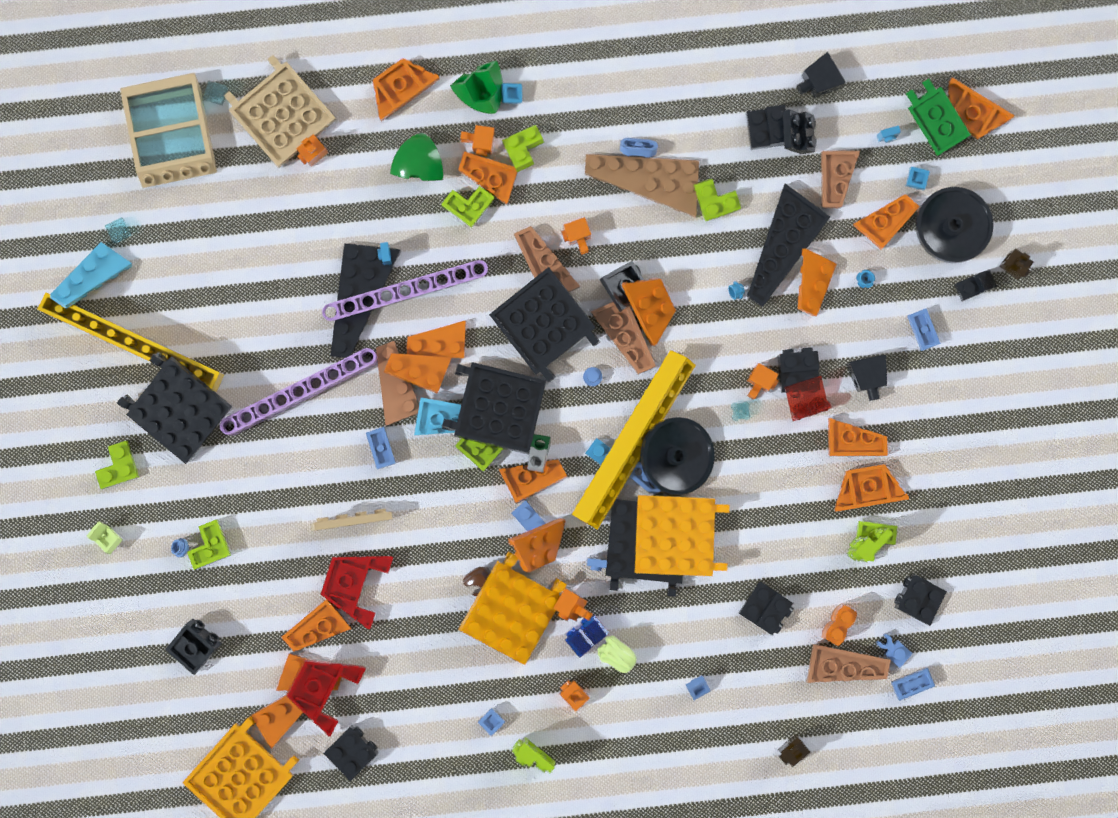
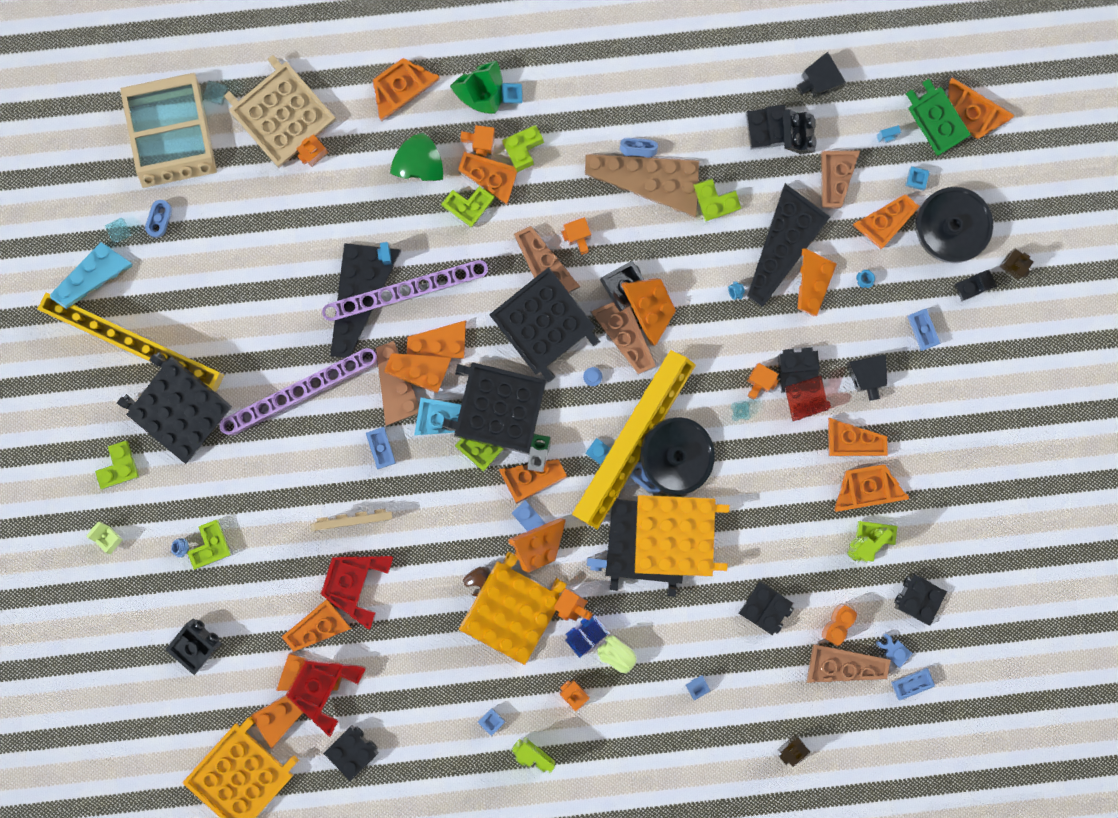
none -> medium blue plate [145,200,172,238]

